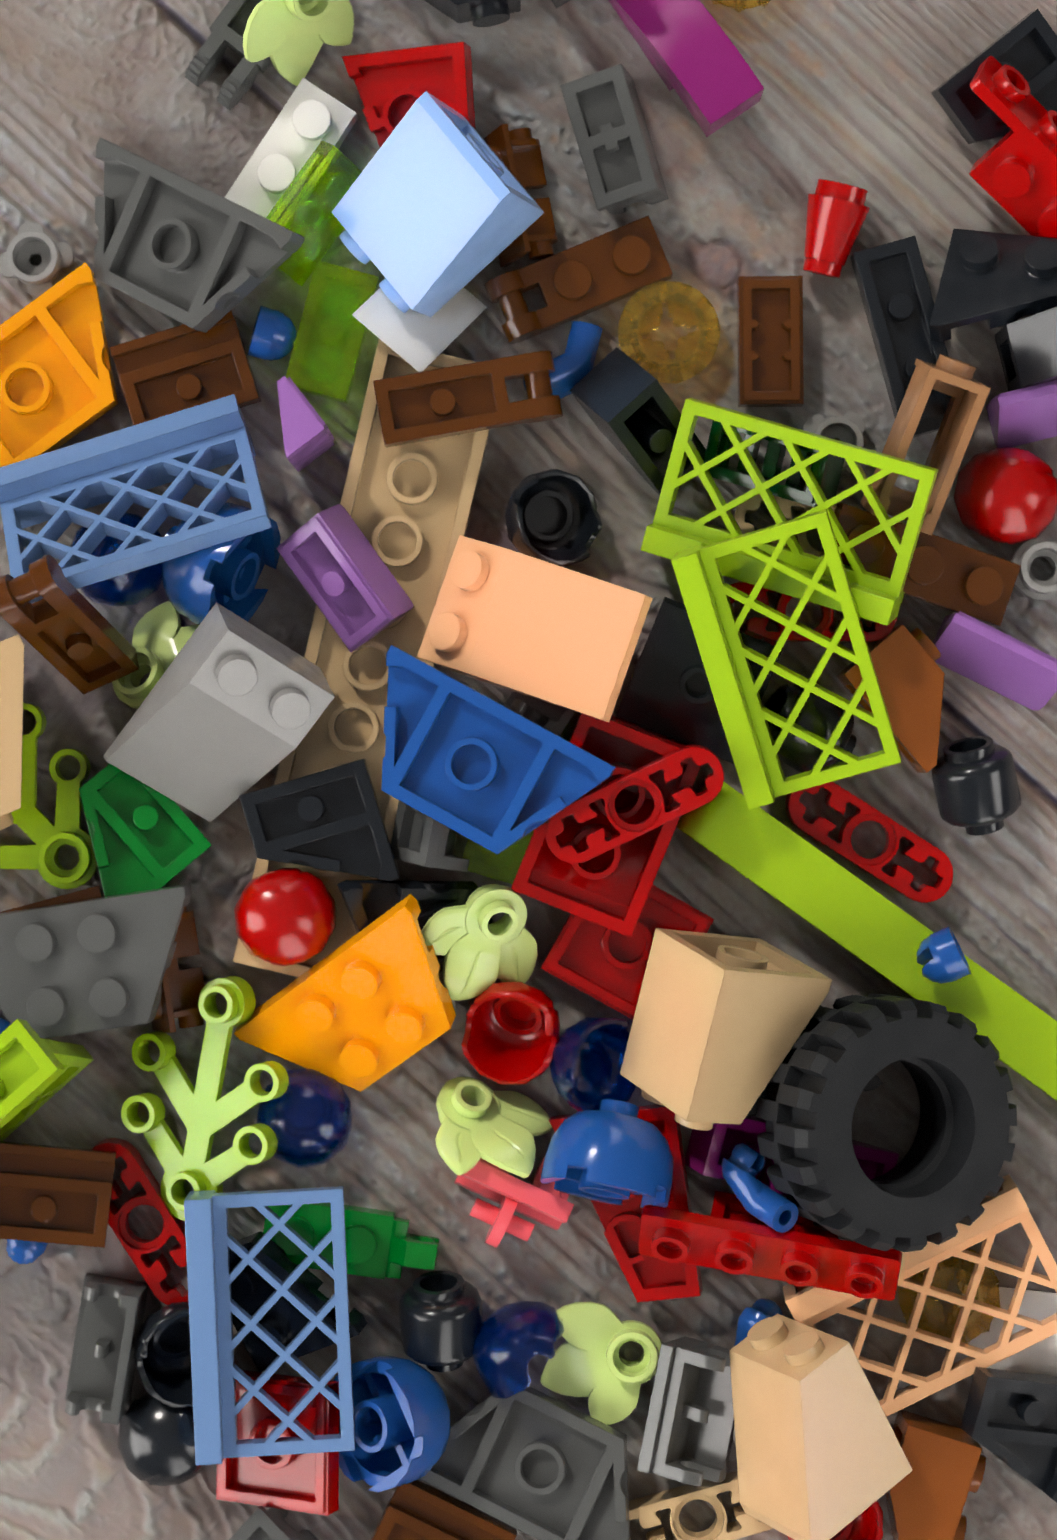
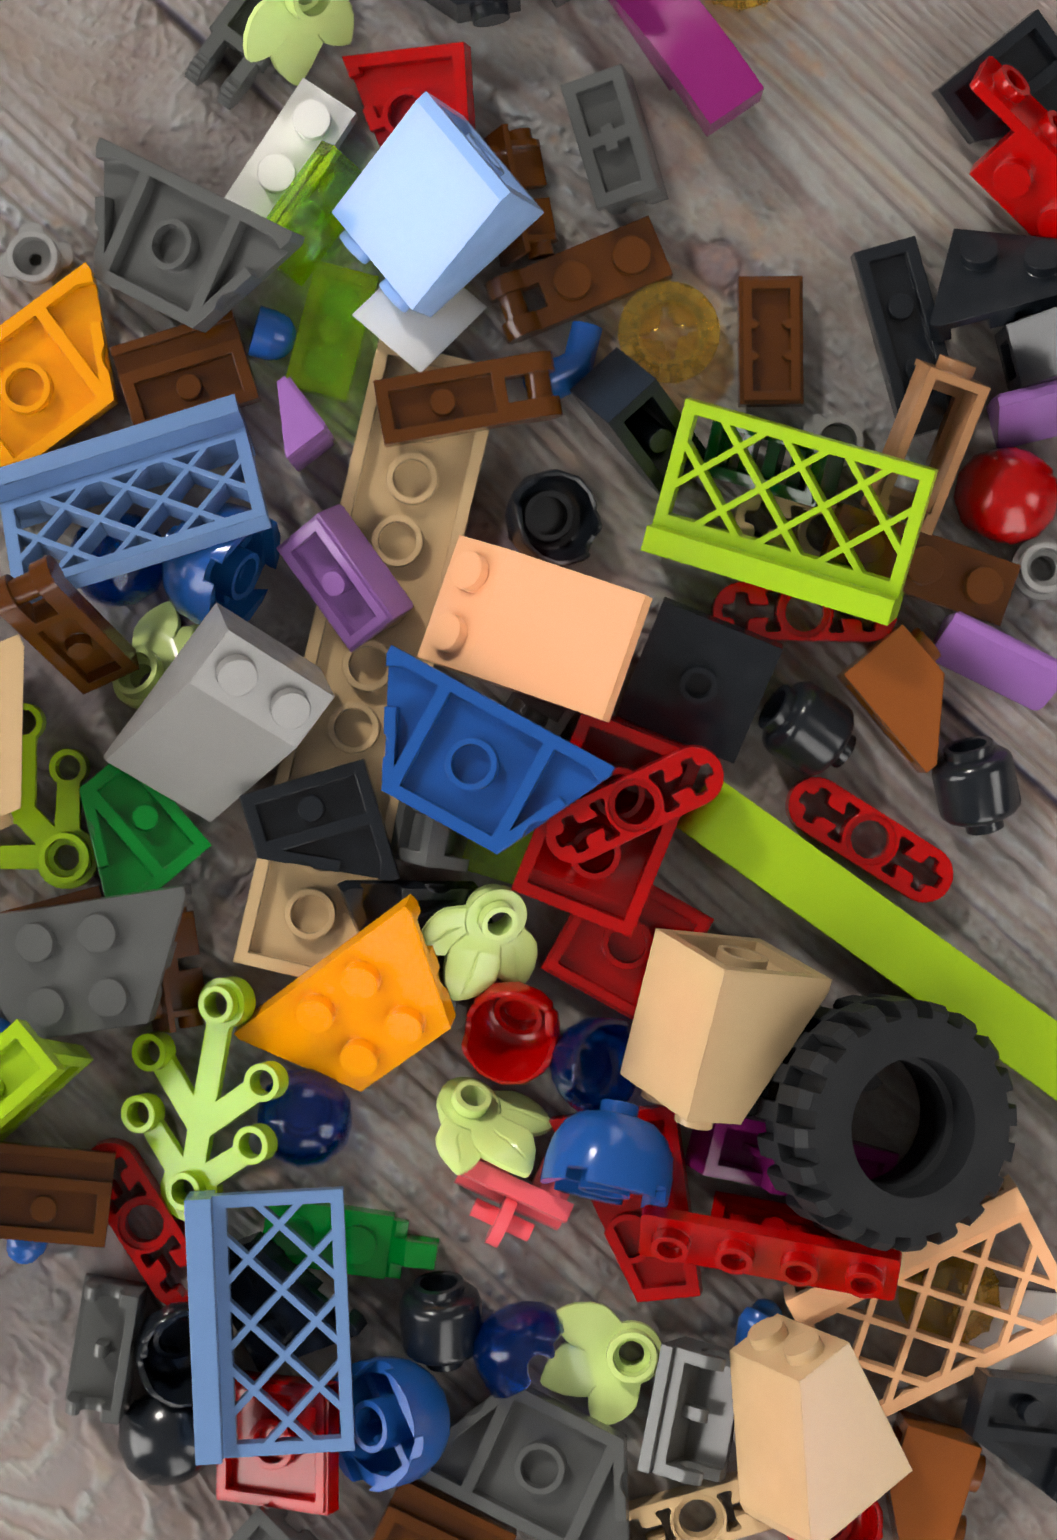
red hair [234,868,336,966] -> none
lime fence [671,509,901,810] -> none
blue arm [721,1143,799,1233] -> none
red cone [803,179,870,278] -> none
blue hinge [917,926,971,984] -> none

